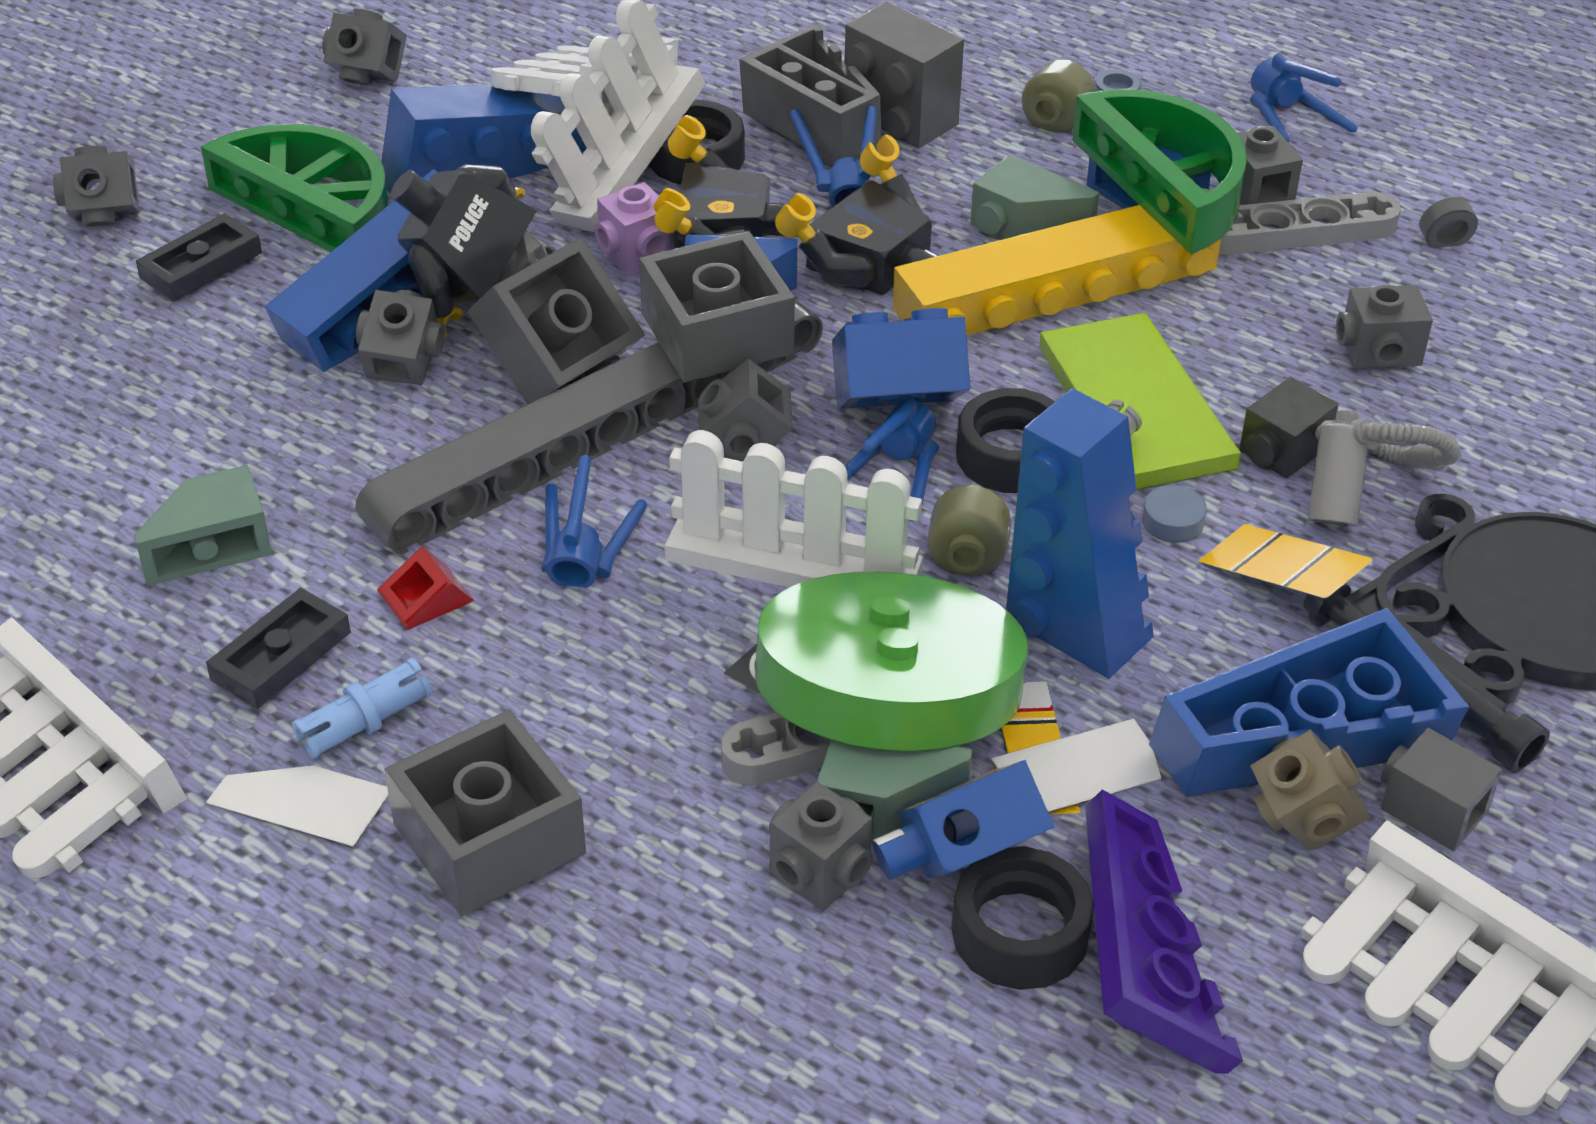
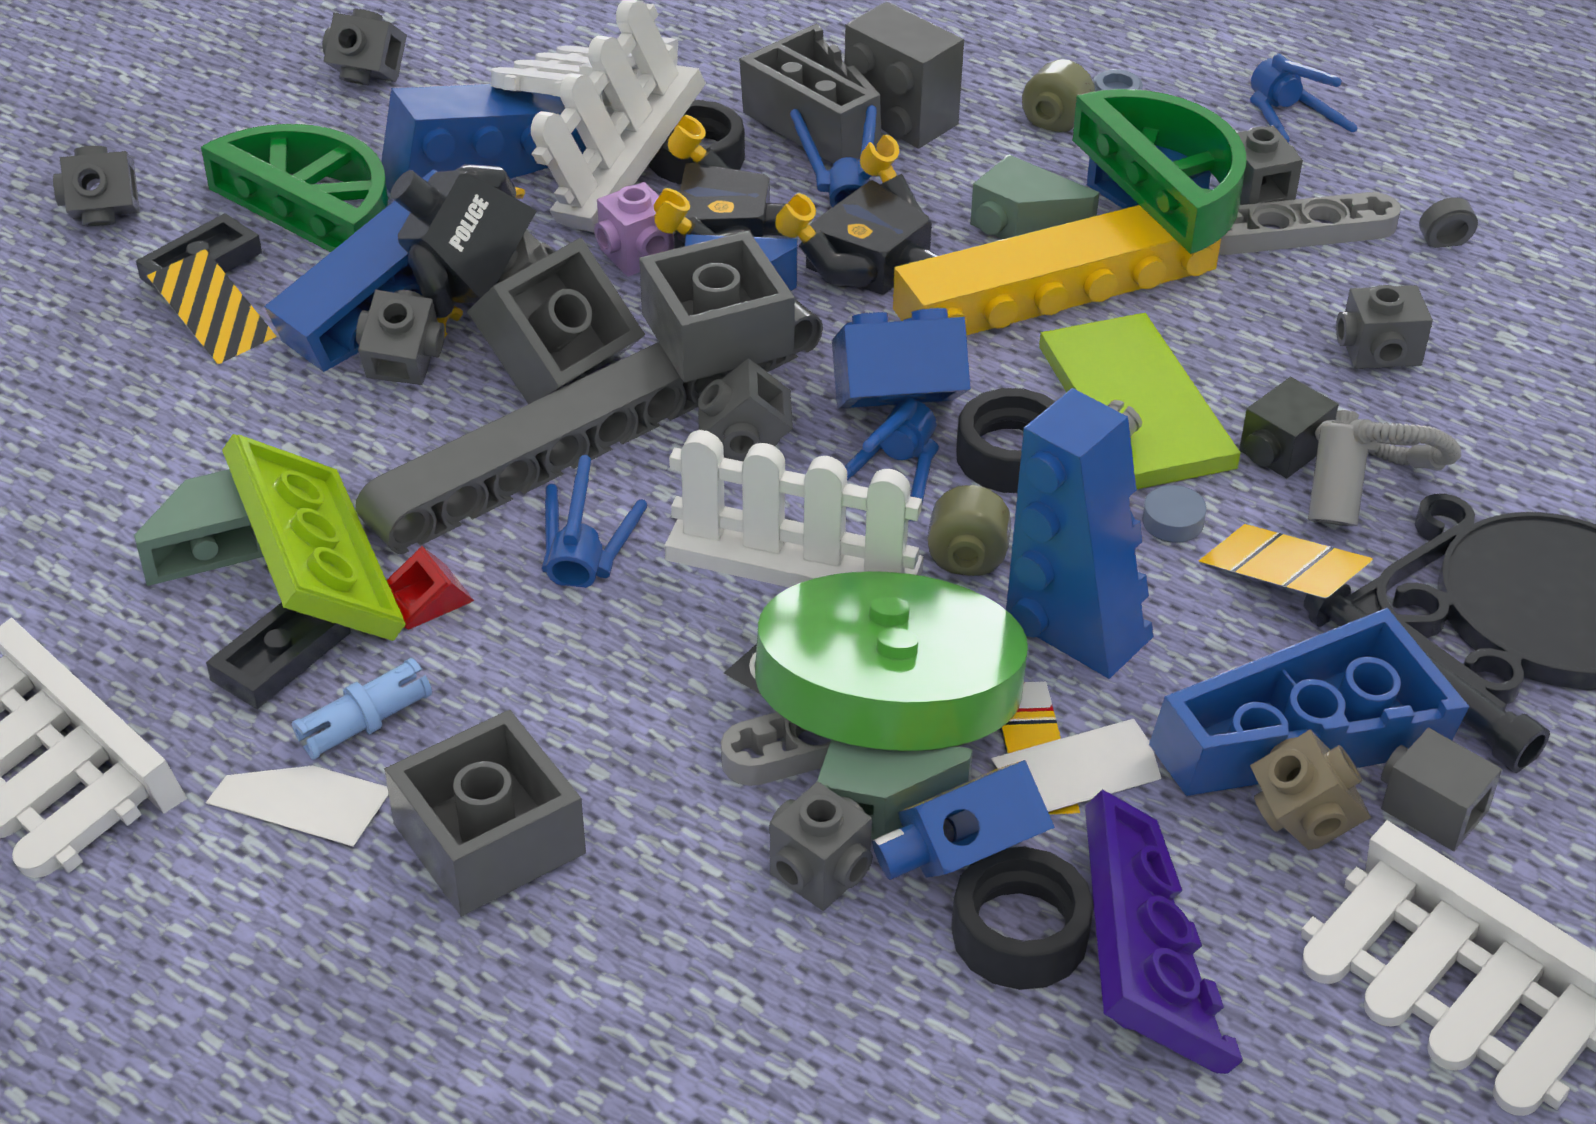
none -> sticker [146,249,277,364]
none -> lime tile [222,434,406,641]

